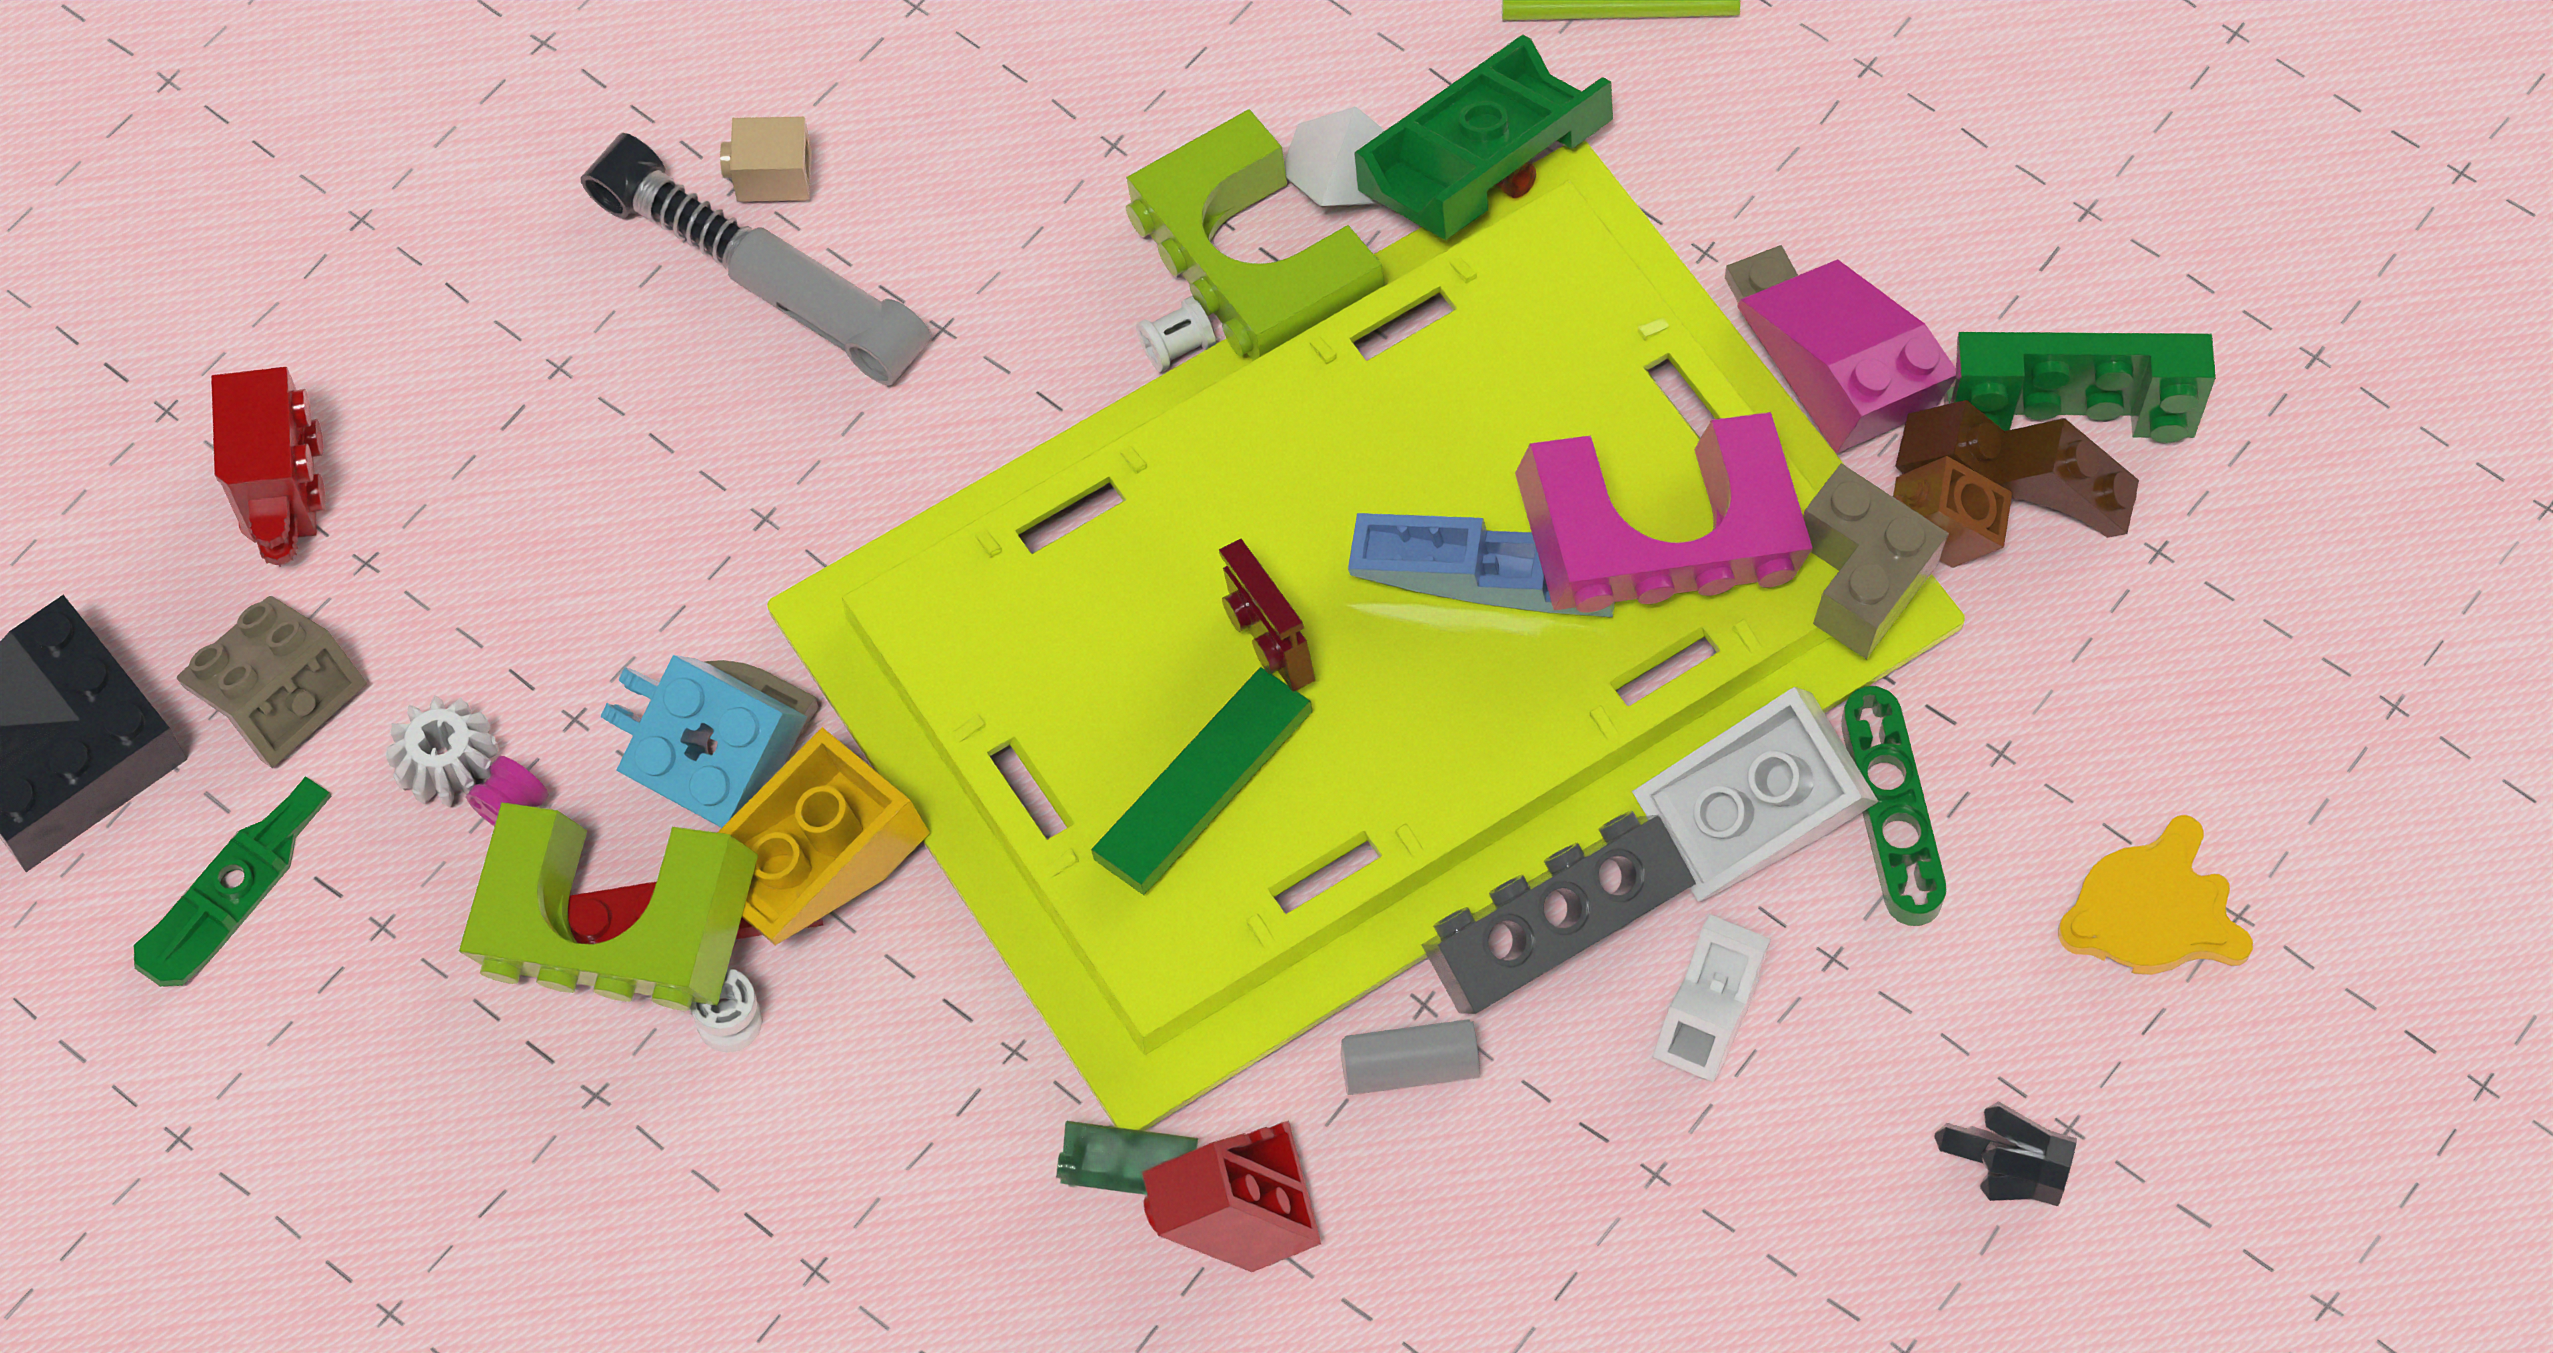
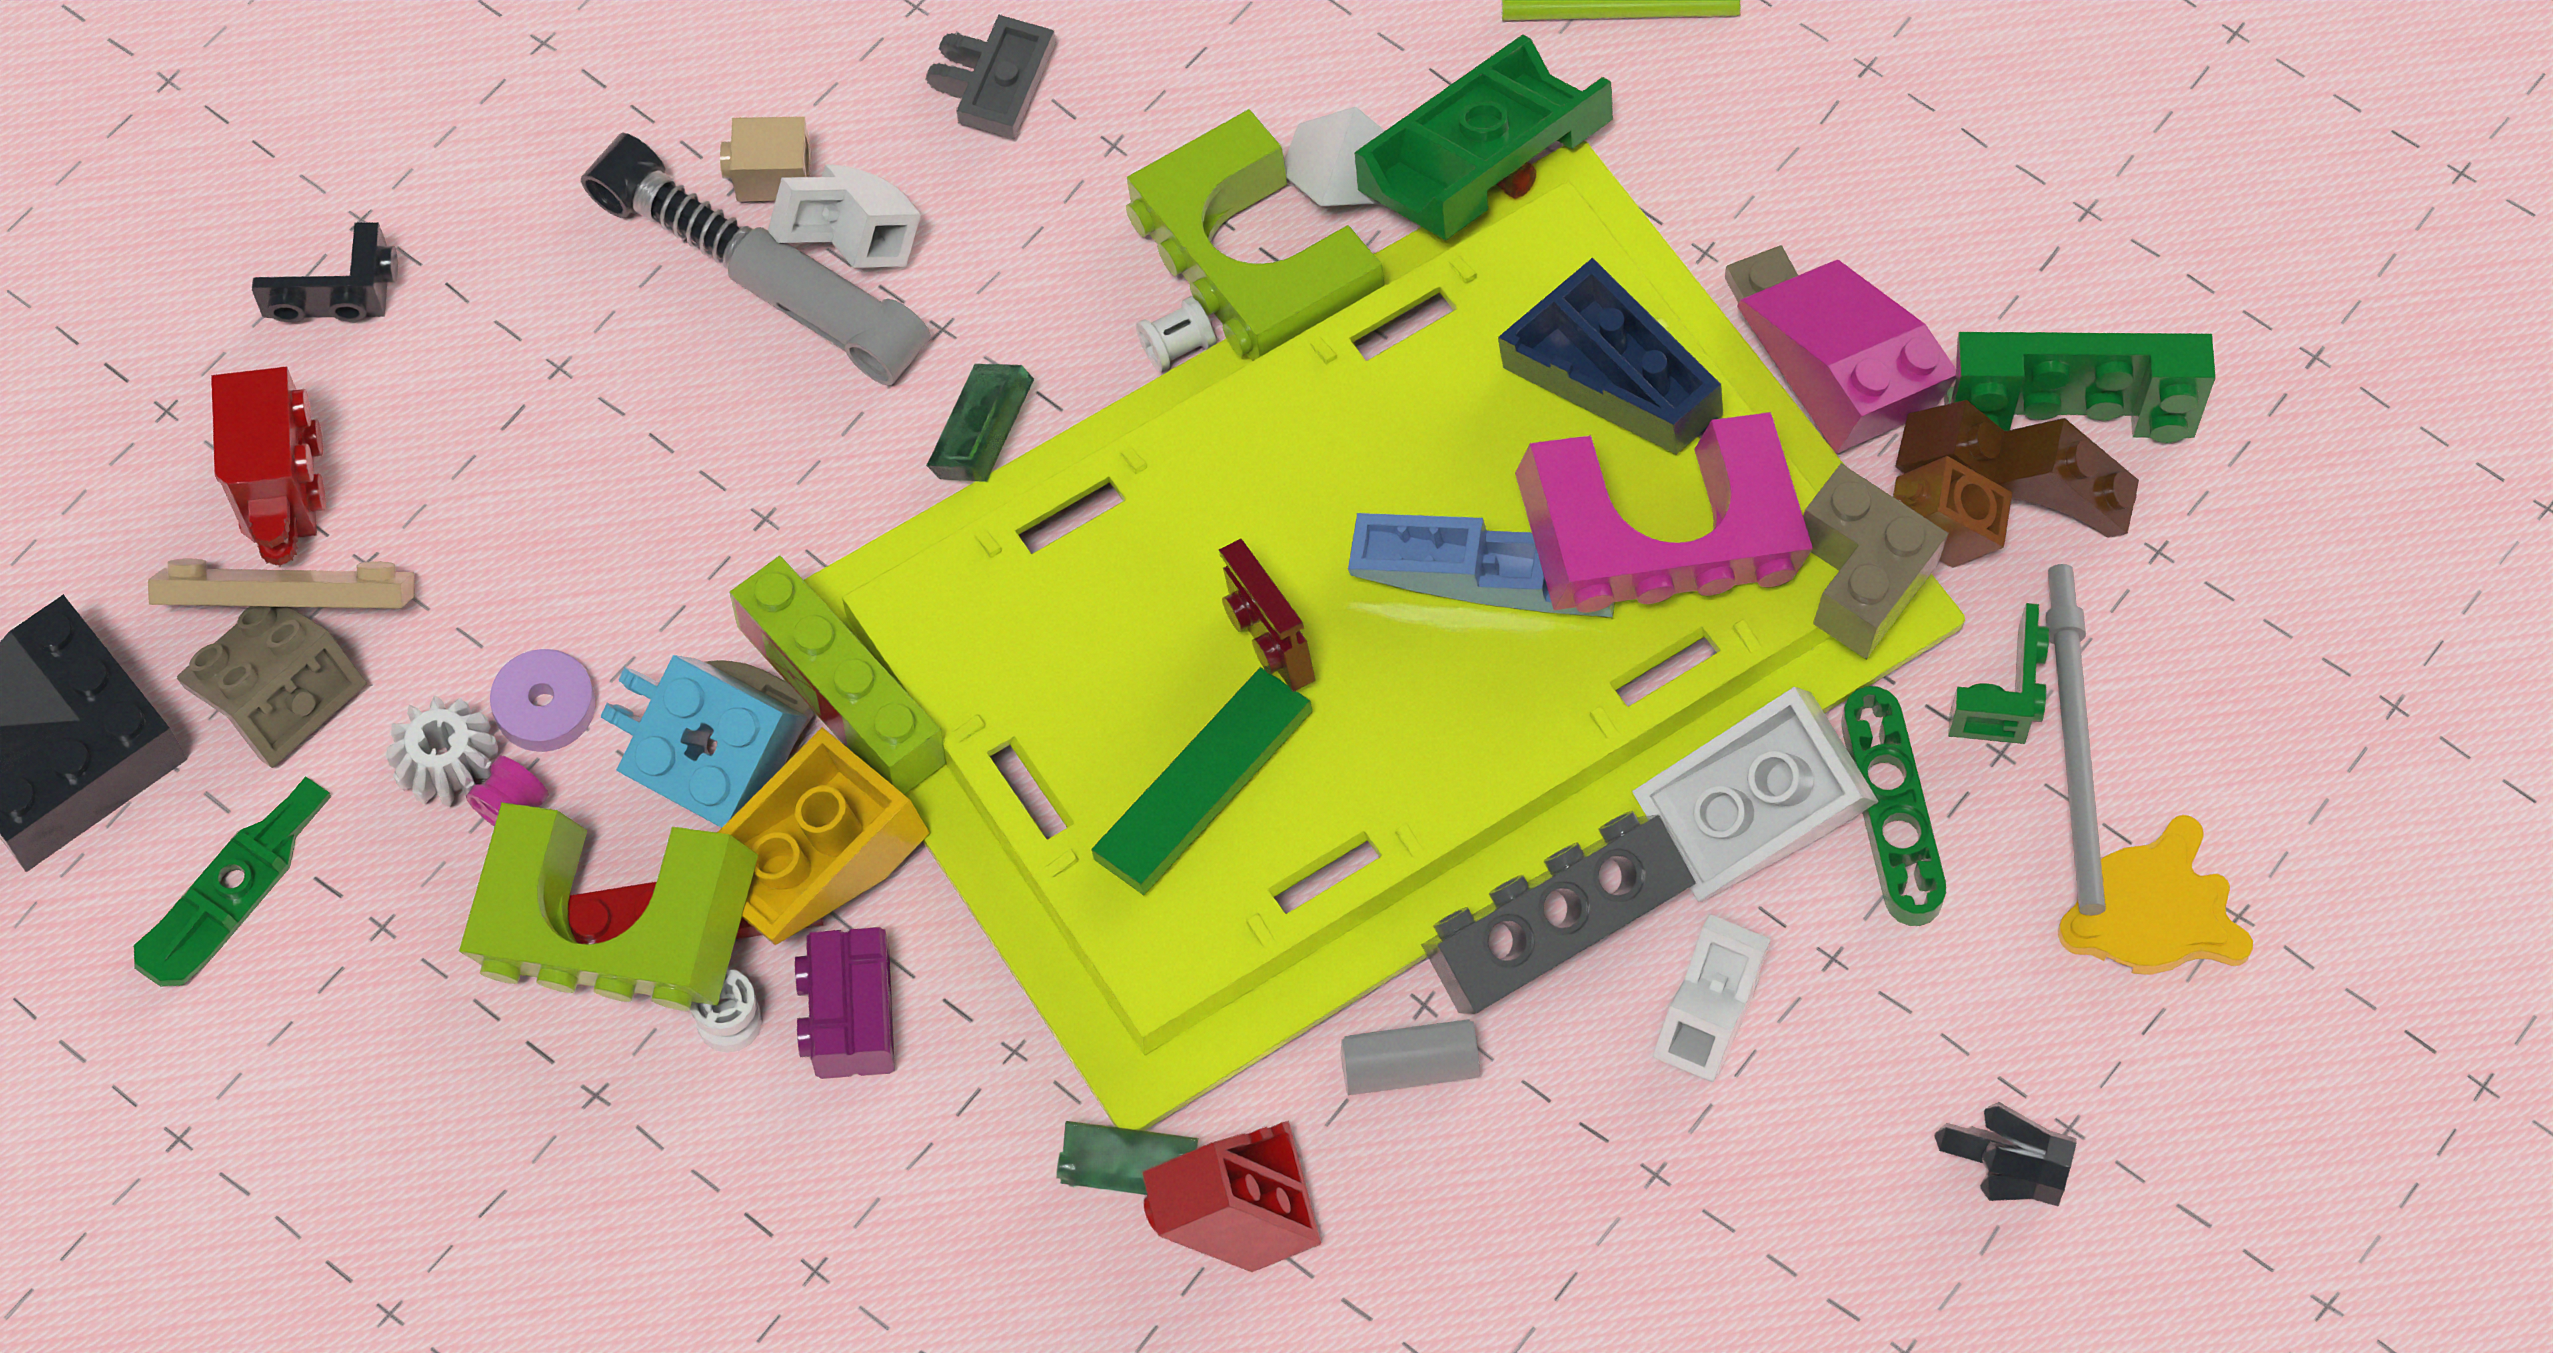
none -> tan plate [148,558,415,609]
none -> black bracket [251,222,398,323]
none -> lavender piece [490,649,596,752]
none -> lime brick [729,555,946,795]
none -> white brick [768,164,921,268]
none -> magenta brick [795,927,895,1079]
none -> dark grey hinge [925,14,1056,139]
none -> clear green plate [926,363,1034,482]
none -> dark blue wedge [1498,257,1723,454]
none -> green bracket [1948,603,2049,744]
none -> light grey bar [2045,564,2106,915]

